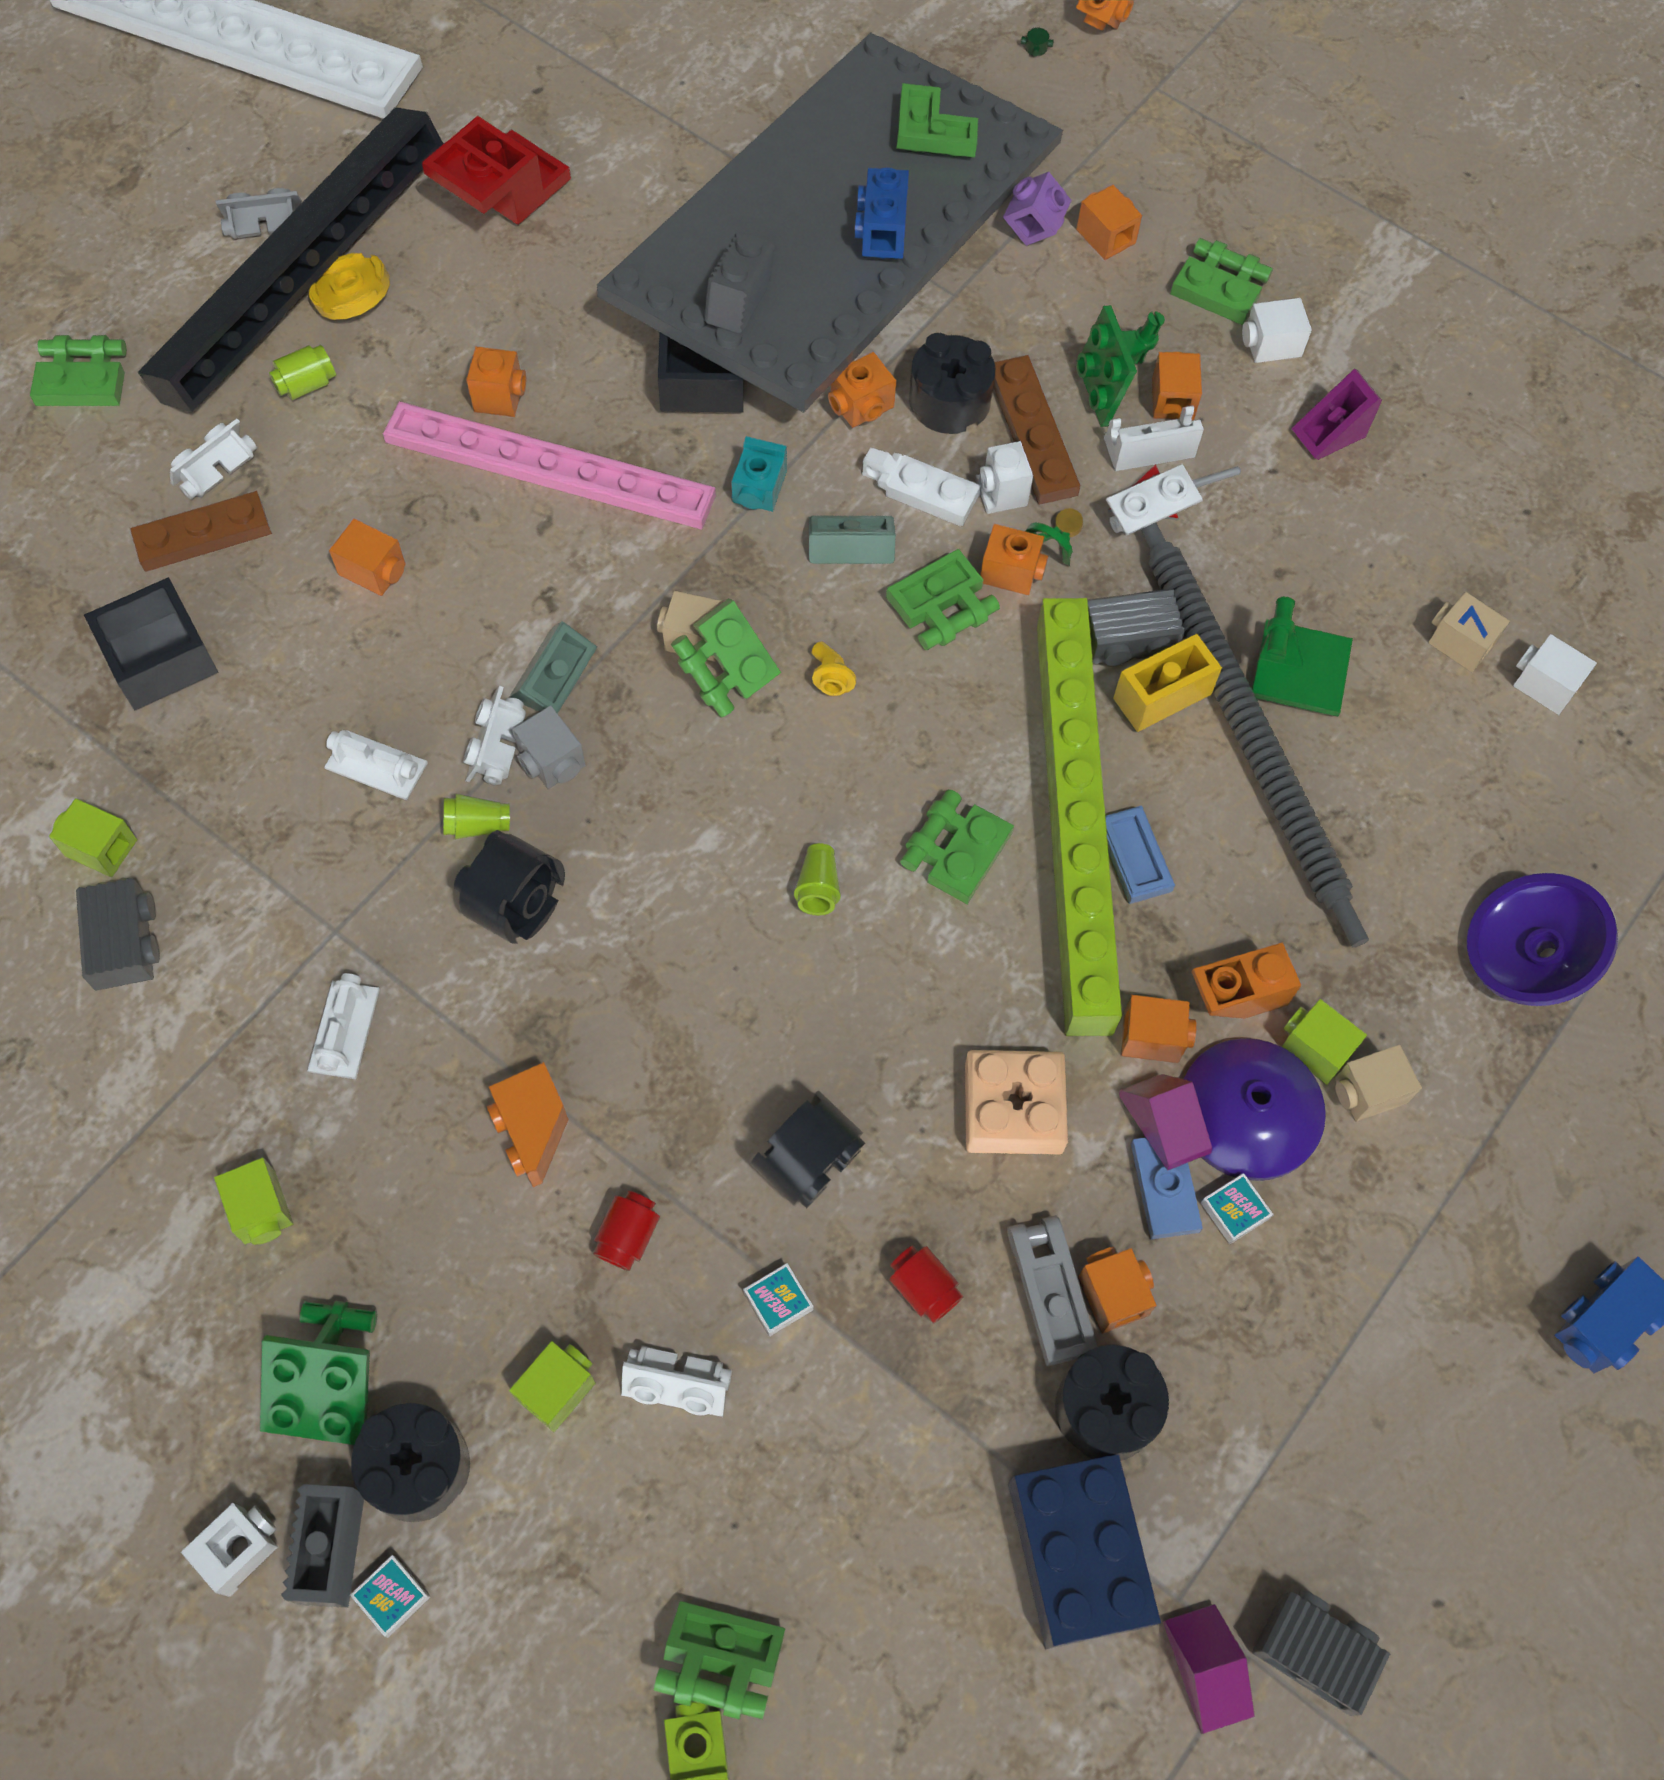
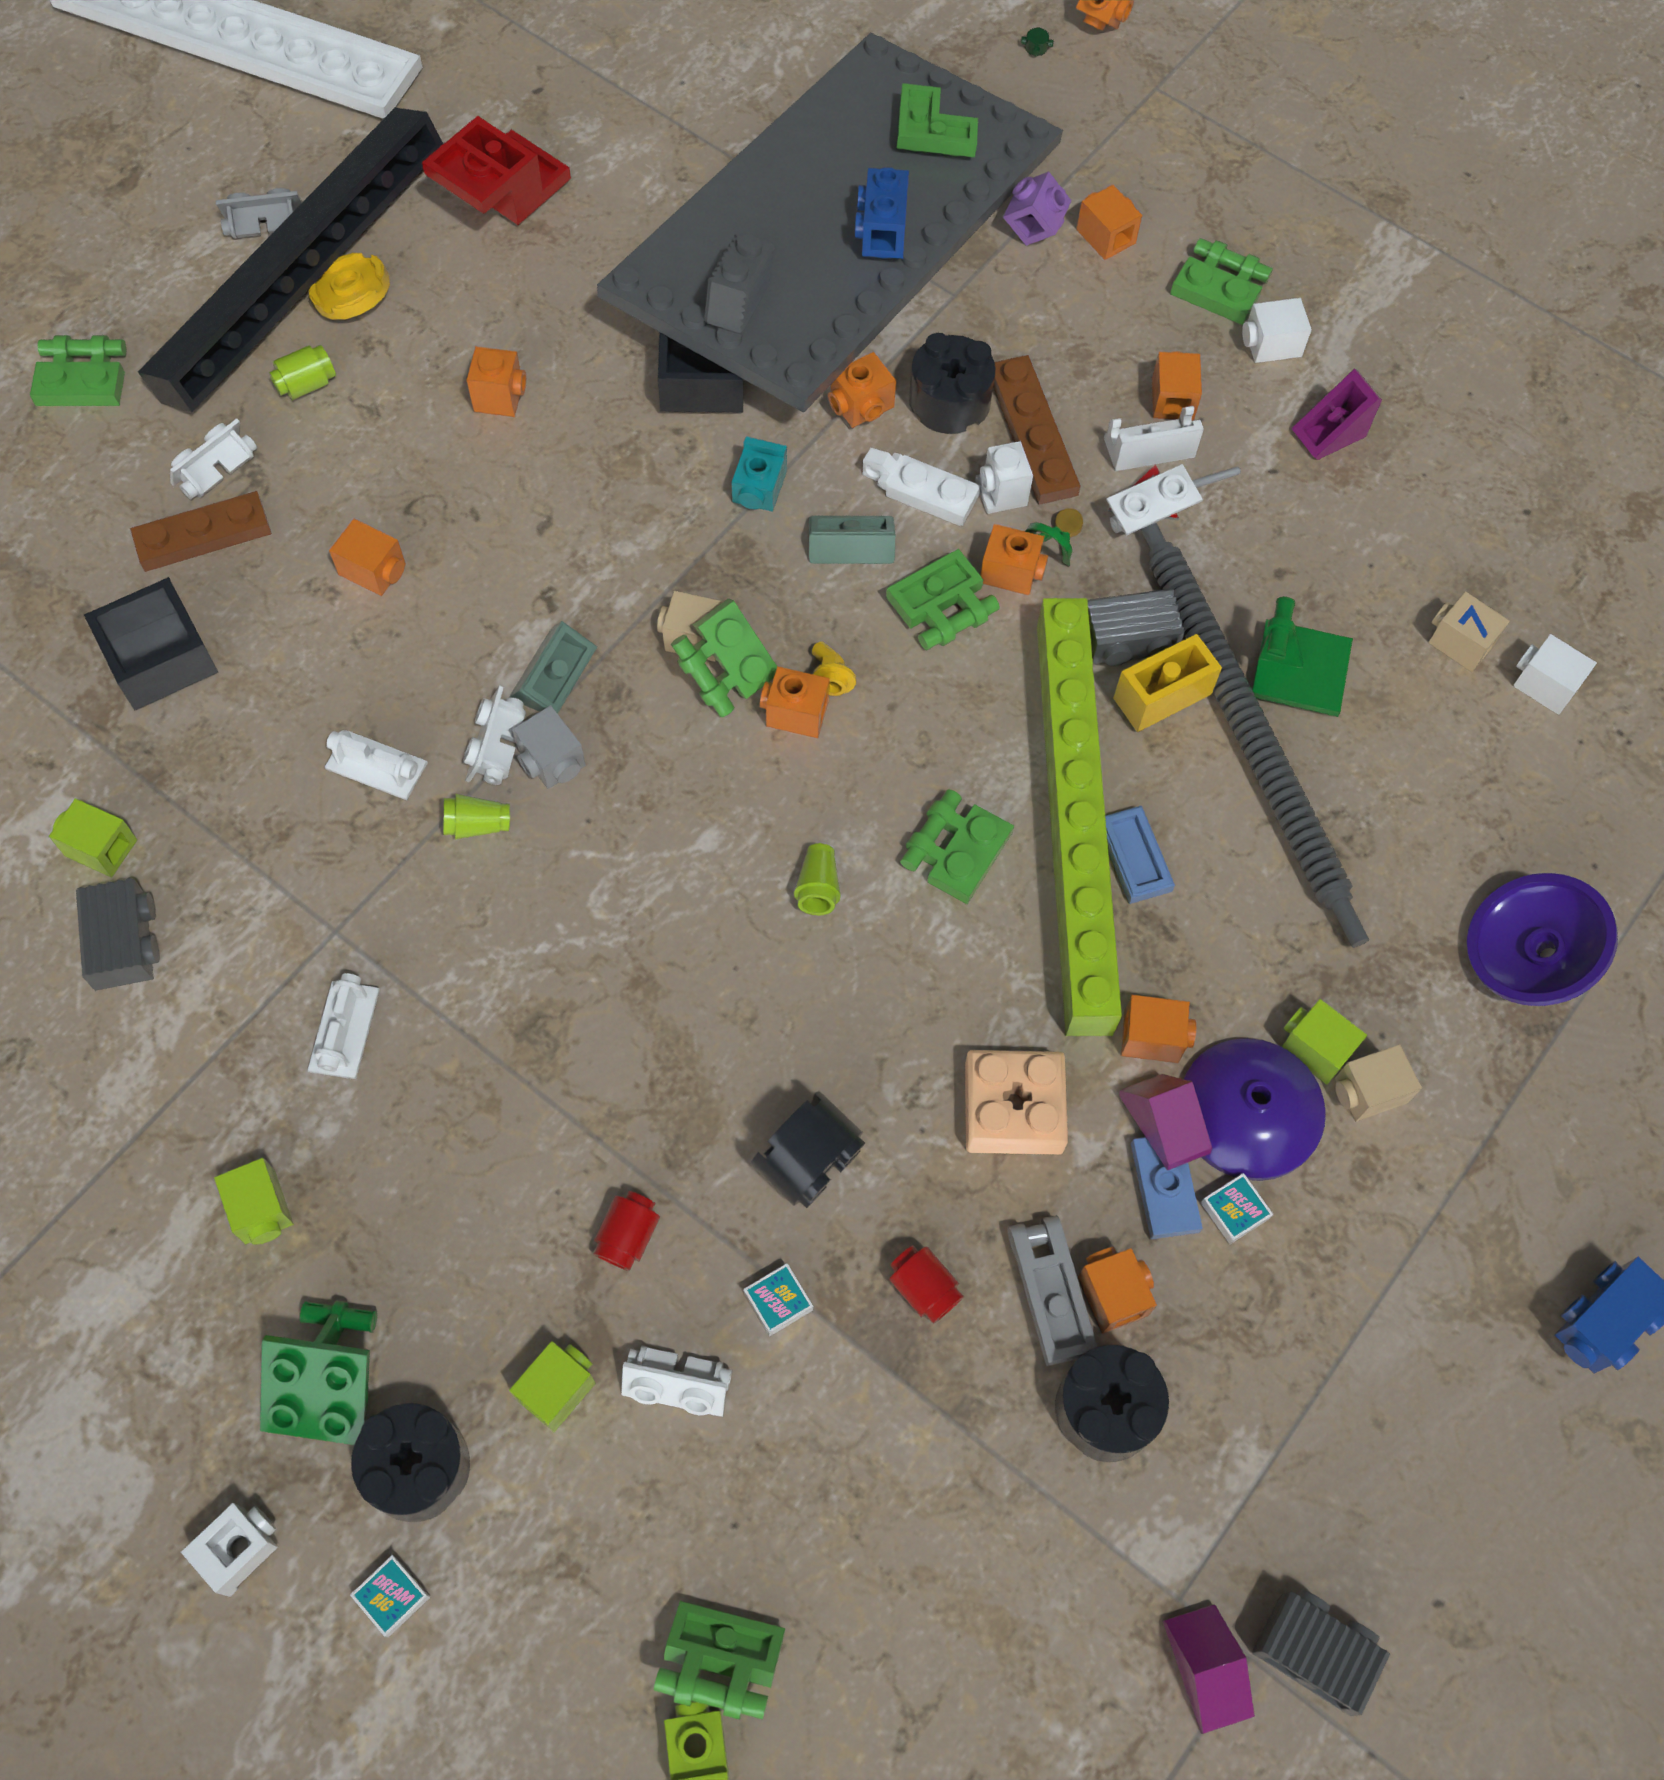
dark grey brick [281,1484,364,1608] -> none
bright pink tile [383,401,716,530] -> none
black brick [454,830,565,944] -> none
orange slope [486,1062,569,1187] -> none
dark blue brick [1008,1454,1161,1650] -> none
green plate [1076,305,1165,427] -> none
orange slope [1192,942,1301,1019] -> none
none -> orange brick [760,666,830,738]

